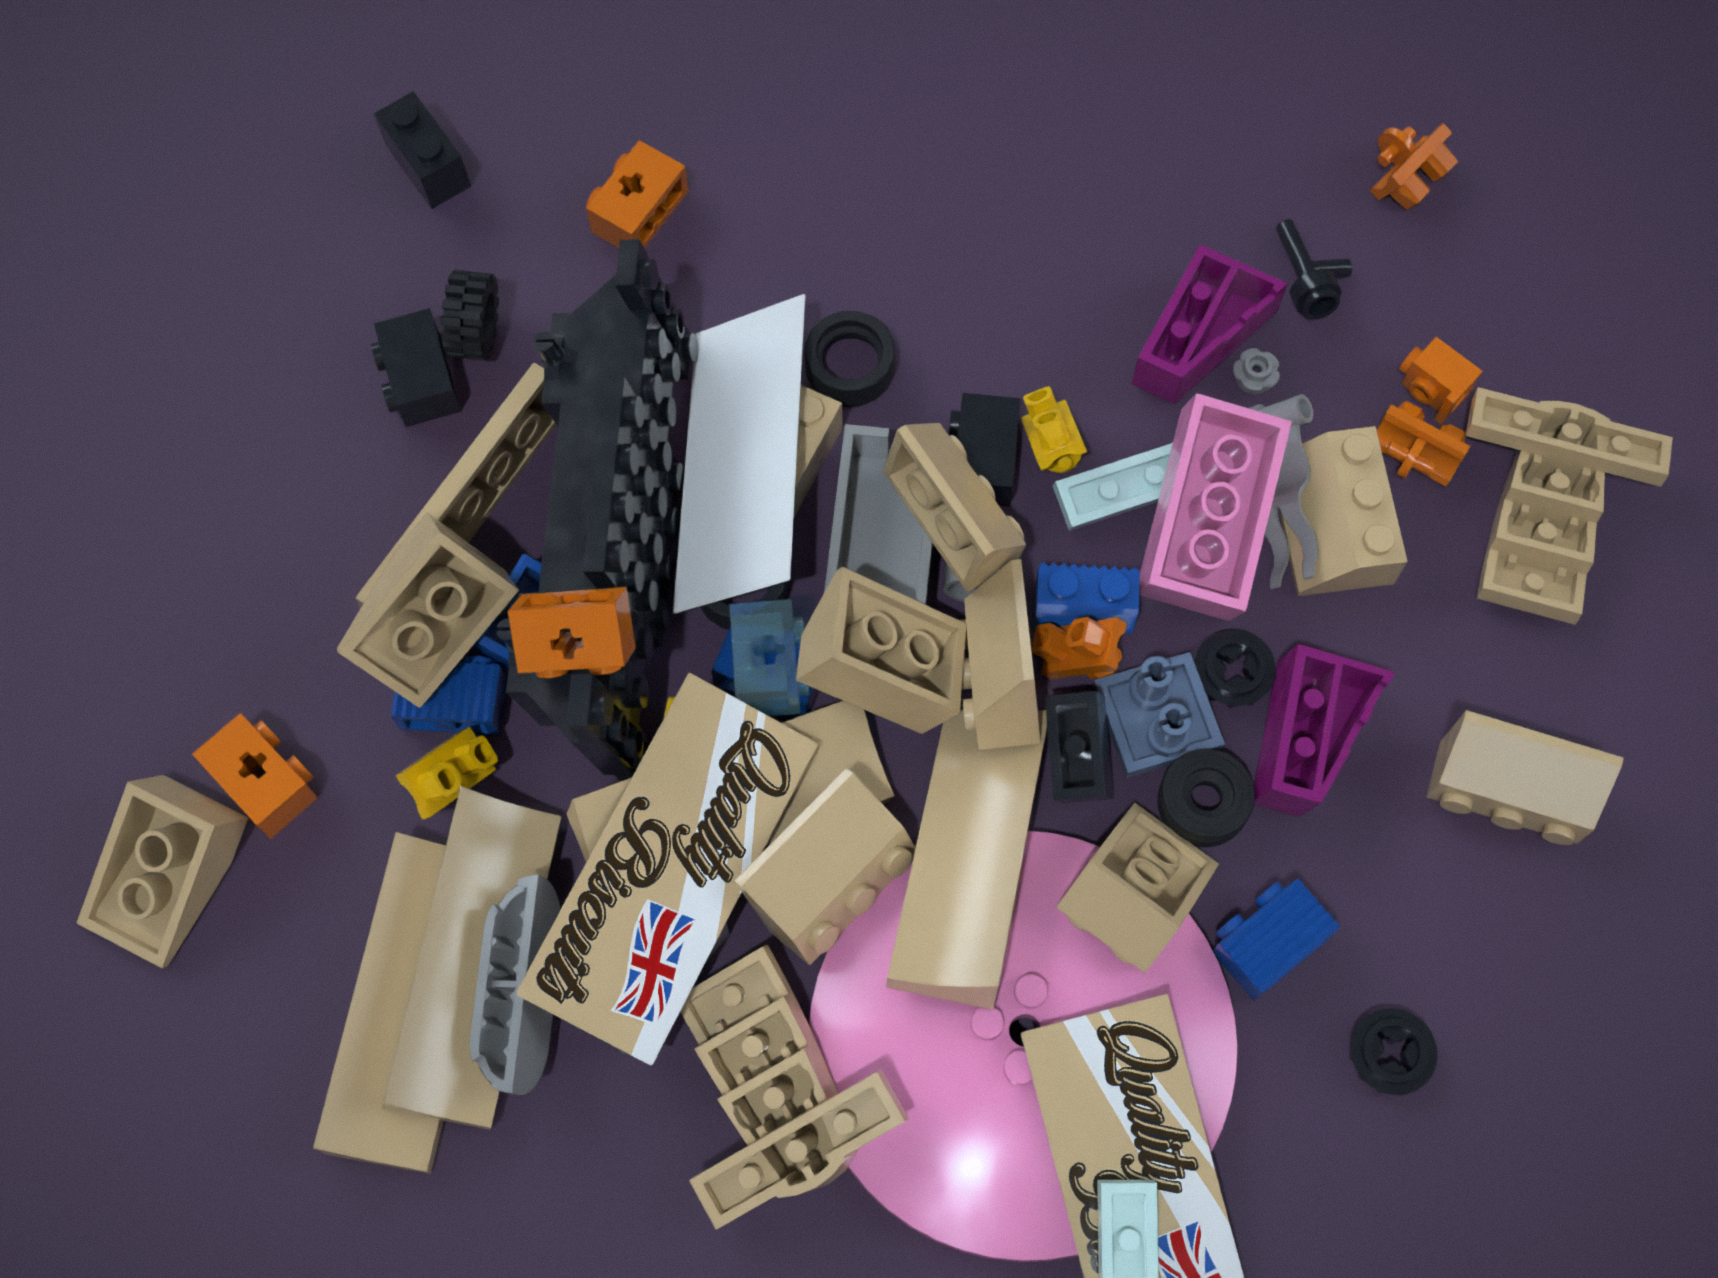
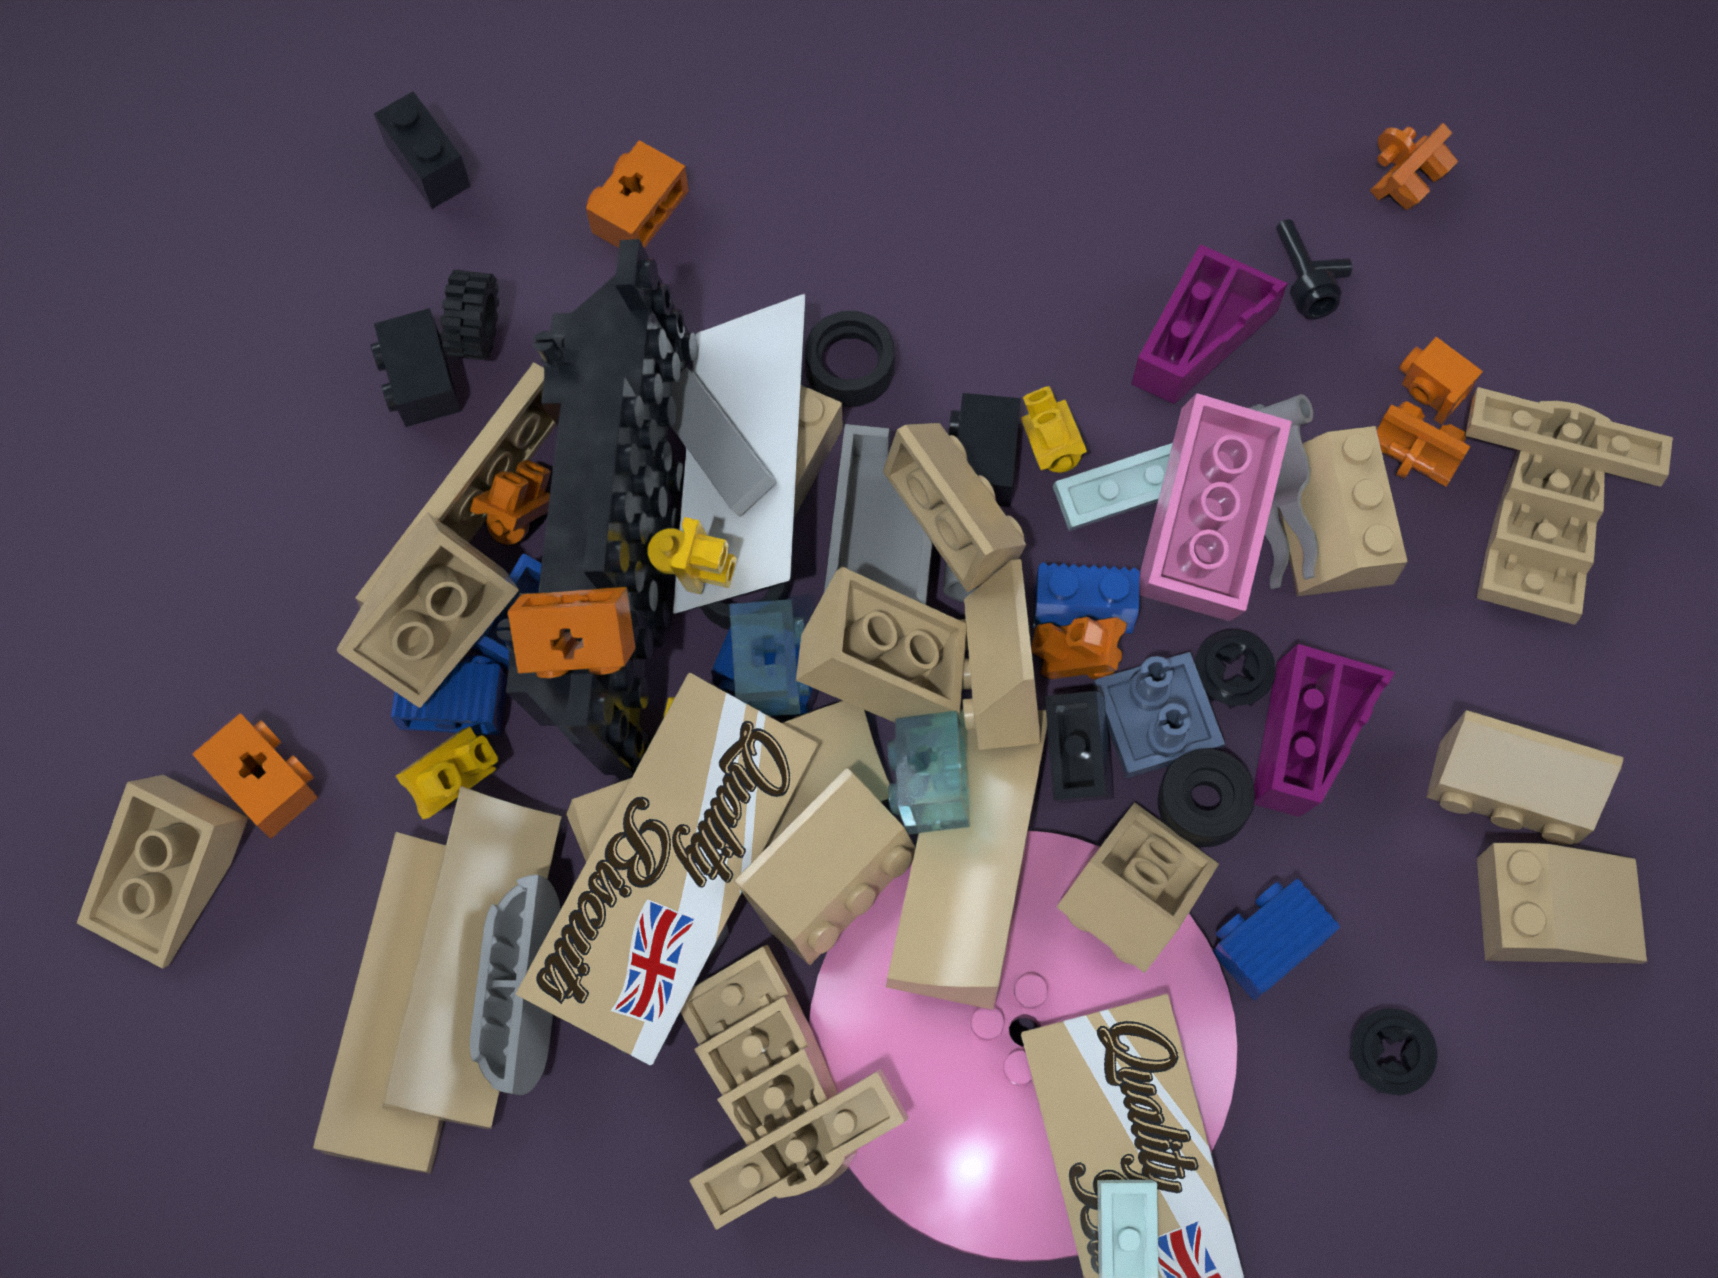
light grey plate [1233,348,1280,394] -> none
none -> orange hips [470,460,551,545]
none -> yellow hips [648,517,737,595]
none -> light grey tile [671,367,777,517]
none -> clear light blue brick [888,711,970,834]
none -> tan slope [1477,843,1647,964]

